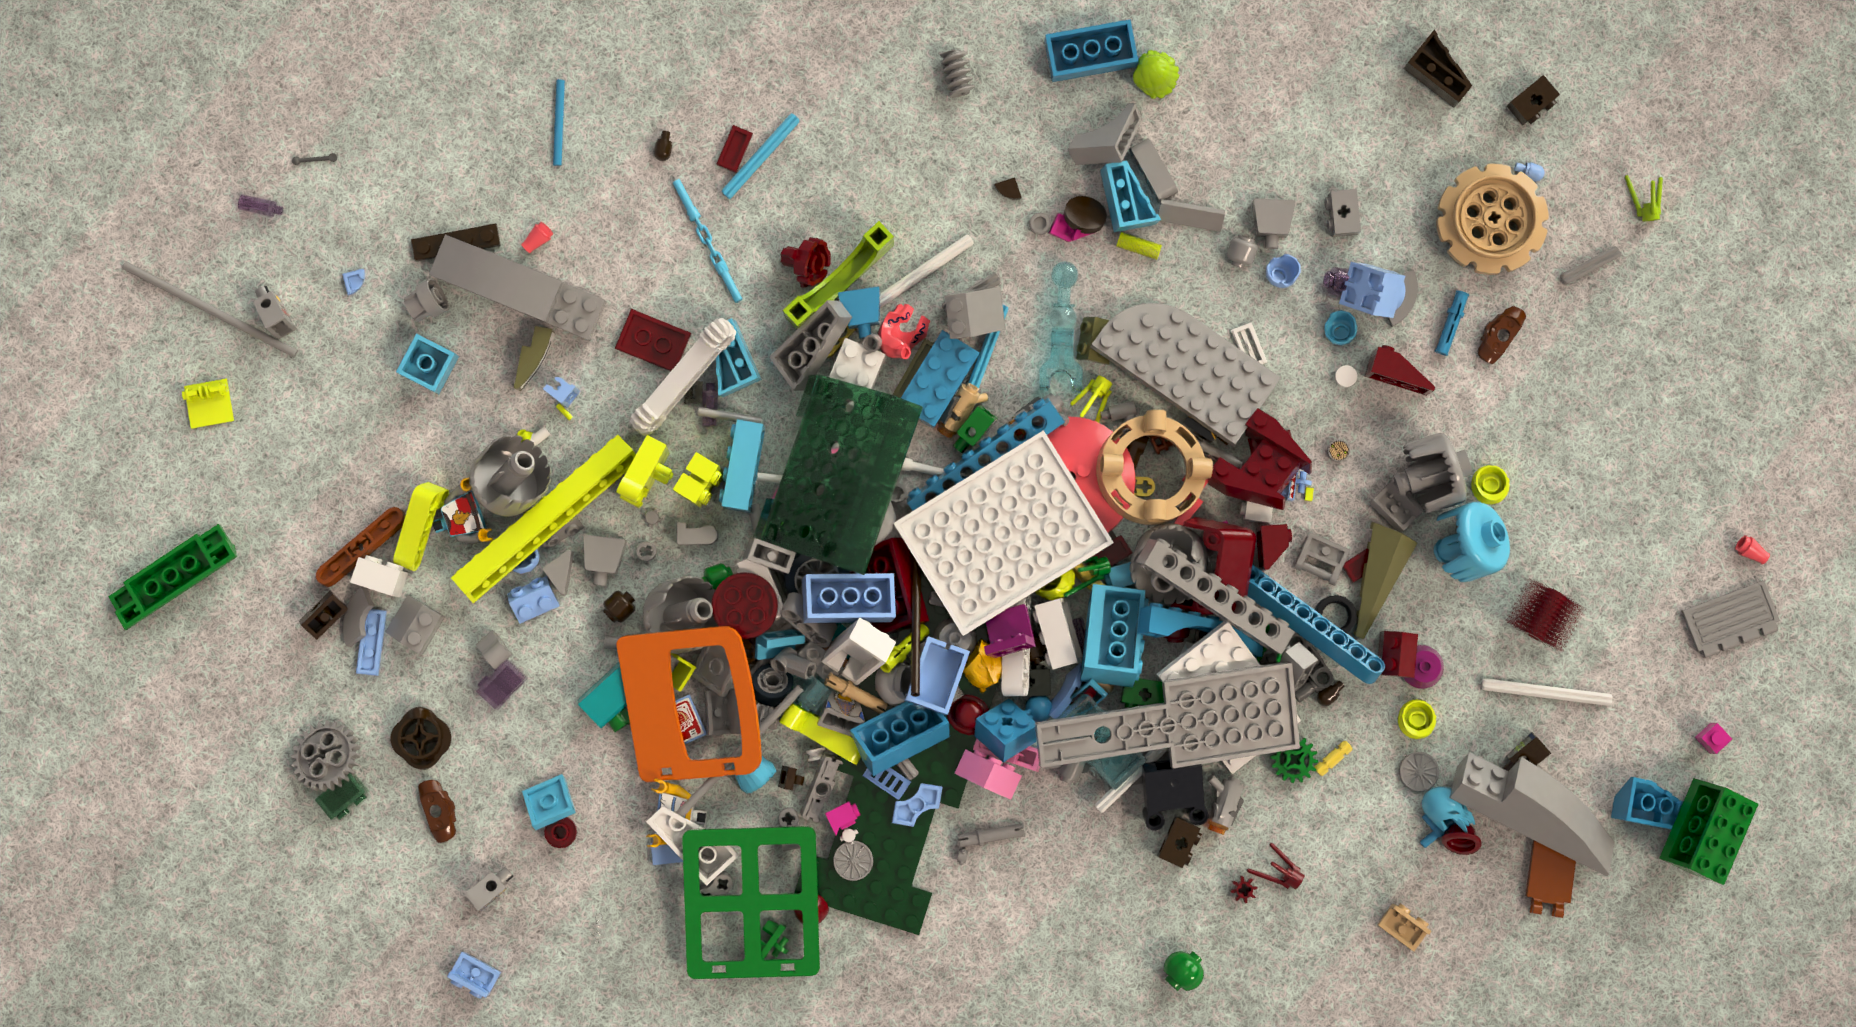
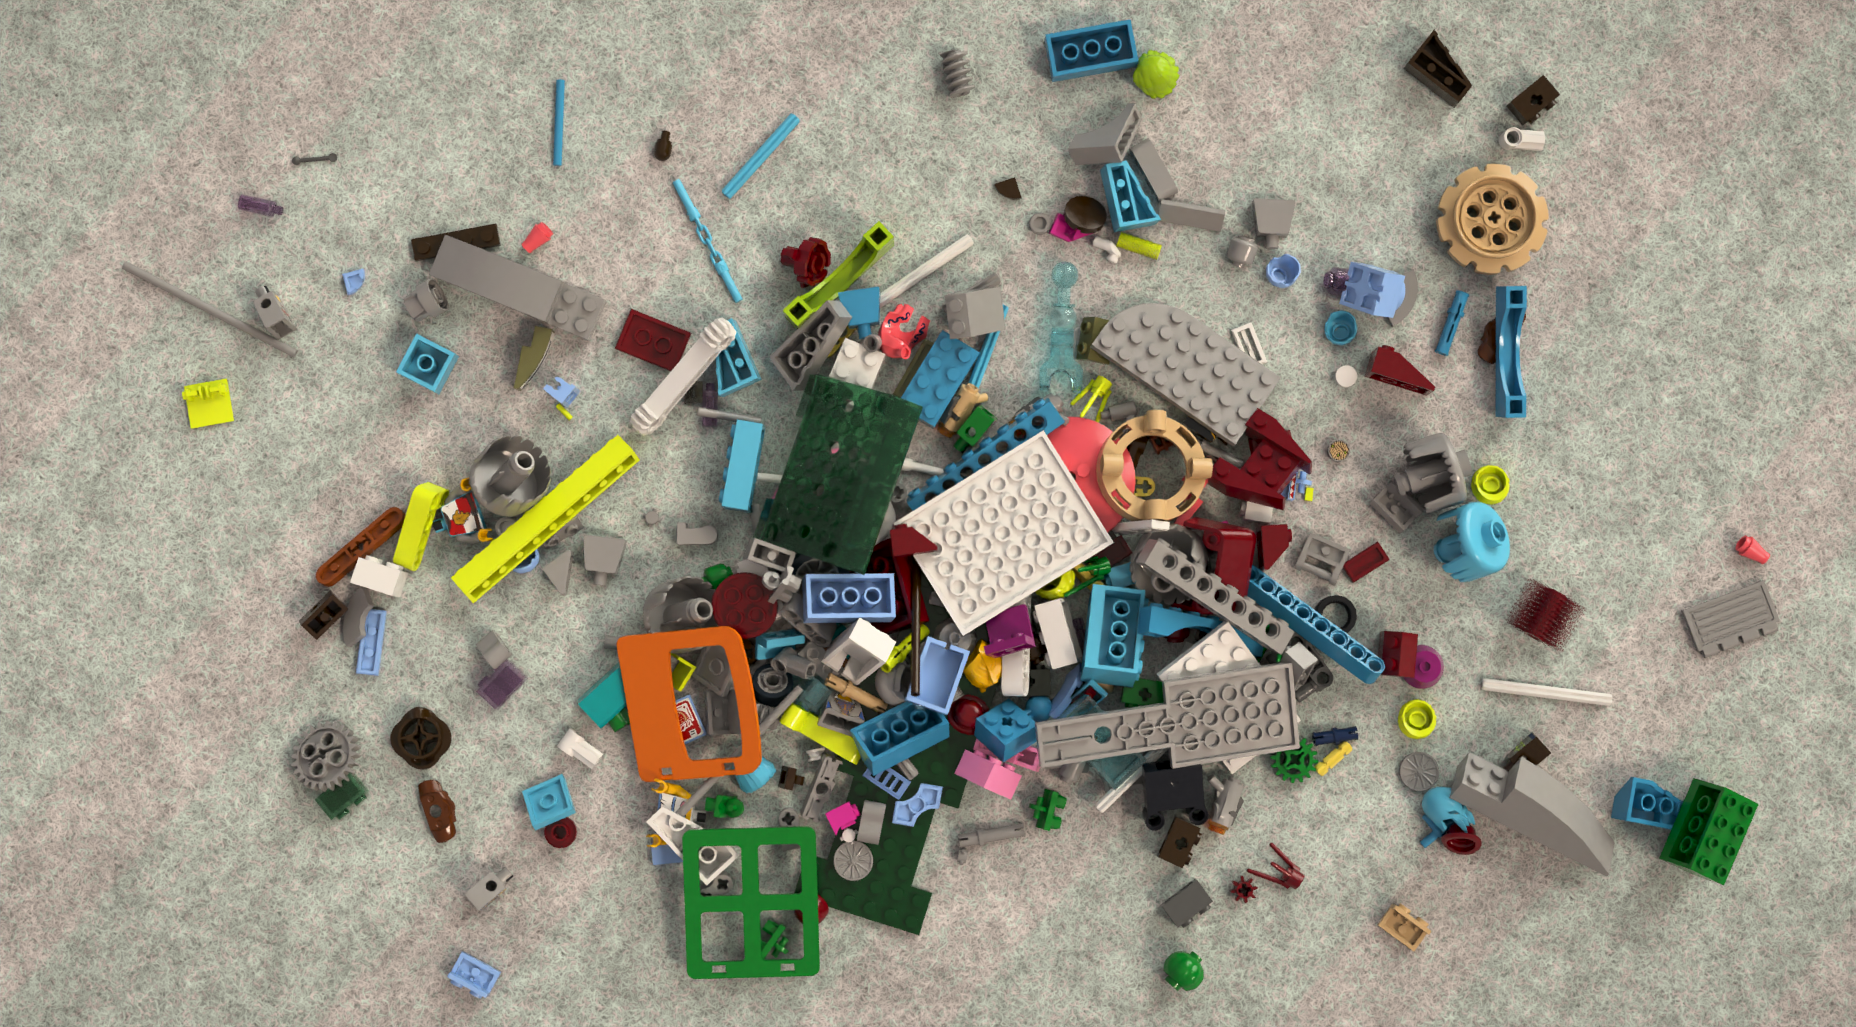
green slope [108,524,237,630] -> none
light grey slope [386,595,445,654] -> none
light blue bracket [507,576,560,624] -> none
white arm [517,427,551,446] -> none
dark brown head [603,590,635,623] -> none
neon yellow piece [616,435,674,508] -> none
light grey bush [637,542,657,561] -> none
neon yellow piece [673,452,723,508] -> none
dark red tile [716,125,753,173] -> none
dark brown cylinder [1317,680,1345,706] -> none
light grey brick [1325,189,1361,237] -> none
olive wedge [1353,522,1417,639] -> none
light blue cylinder [1514,162,1545,182] -> none
dark orange tile [1525,840,1576,918] -> none
light grey axle [1560,246,1621,285] -> none
lime plant [1625,175,1663,222] -> none
dark pink brick [1695,723,1732,754] -> none
none -> white tile [495,517,516,536]
none -> white piece [557,728,603,769]
none -> green hips [705,795,744,818]
none -> light grey hips [762,566,802,604]
none -> light grey axle [857,800,886,845]
none -> dark red slope [890,524,938,558]
none -> green hips [1029,789,1067,831]
none -> white arm [1093,236,1121,264]
none -> white tile [1112,519,1170,535]
none -> dark grey hinge [1160,879,1213,928]
none -> dark blue pin [1312,726,1358,746]
none -> dark azure arch [1495,286,1527,418]
none -> white piece [1499,127,1545,151]

